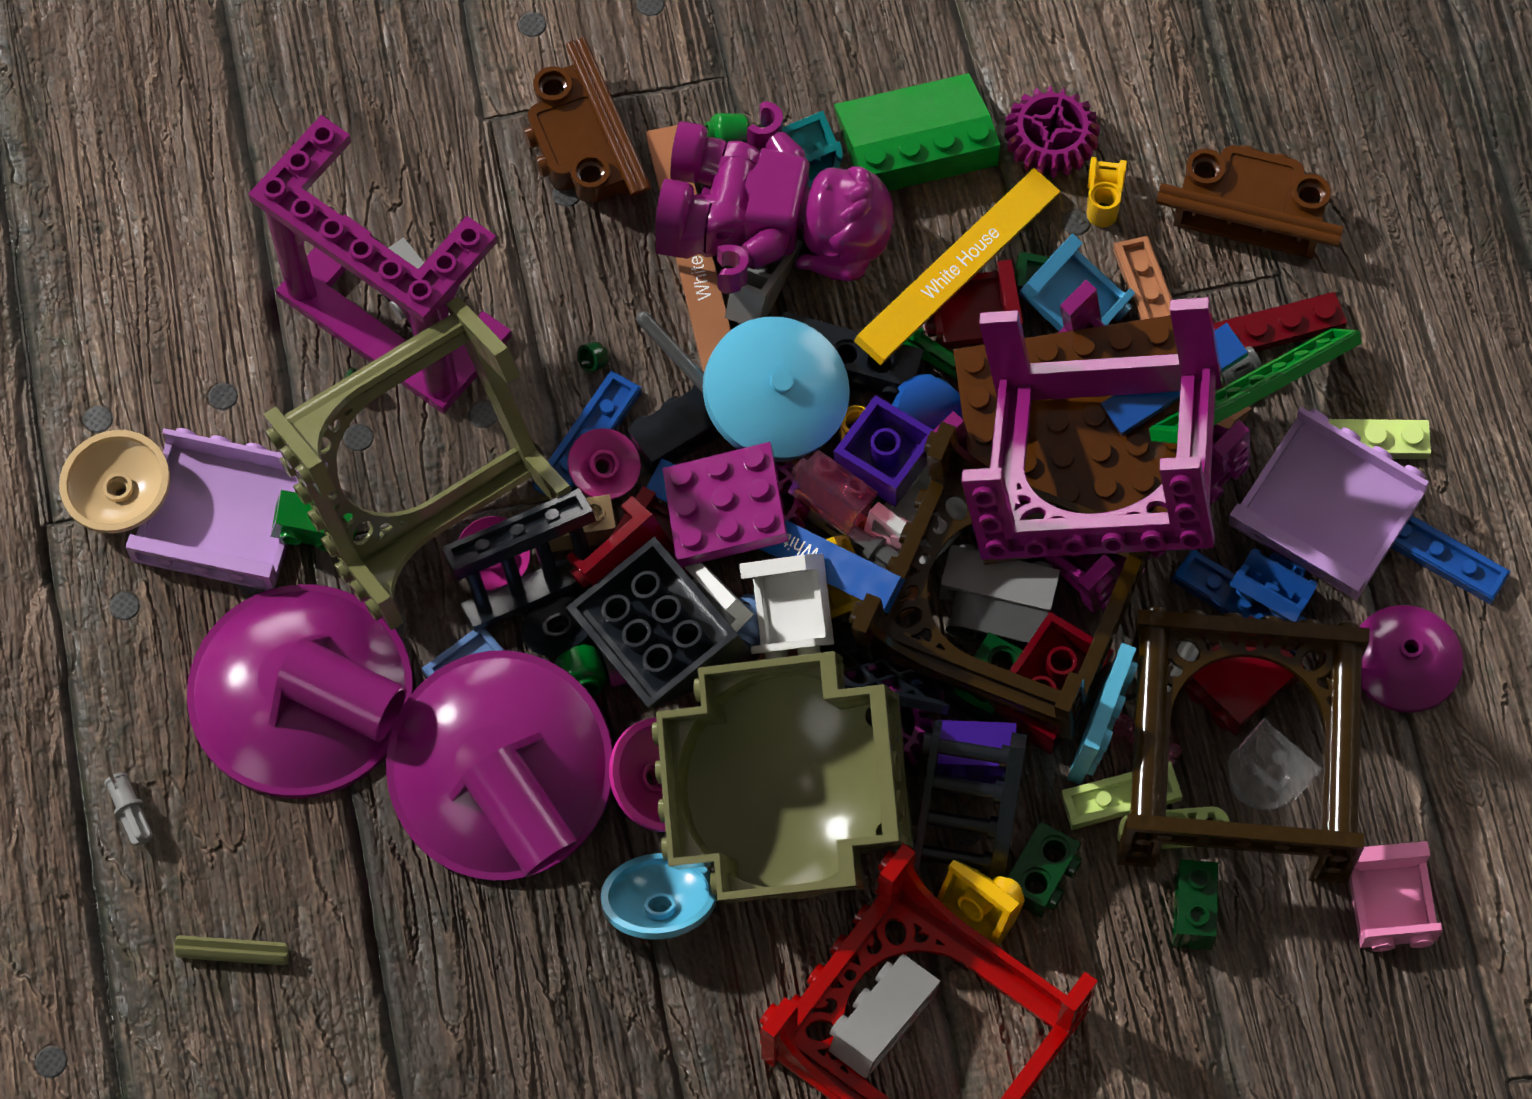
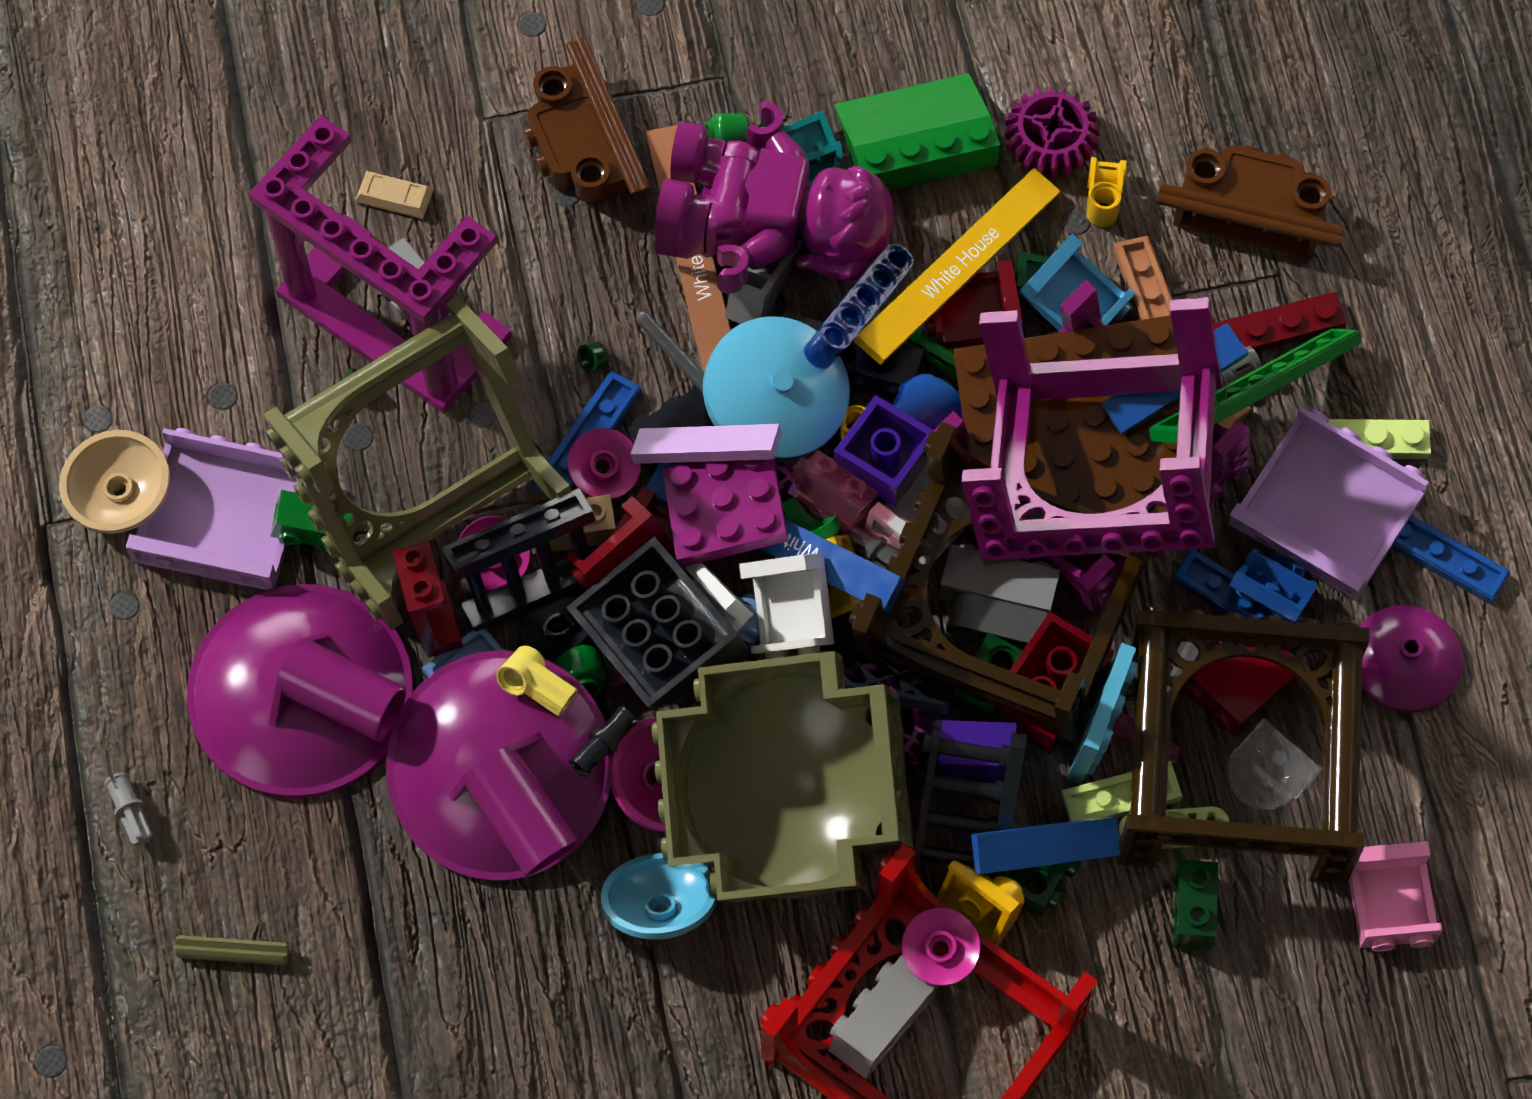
none -> tan tile [355,171,434,219]
none -> dark red panel [392,541,464,658]
none -> light yellow piece [496,646,578,717]
none -> black pin [569,706,638,778]
none -> lavender tile [631,424,782,464]
none -> green hair [783,498,842,539]
none -> clear blue beam [804,244,913,369]
none -> dark pink dish [902,908,980,986]
none -> blue tile [971,816,1120,874]

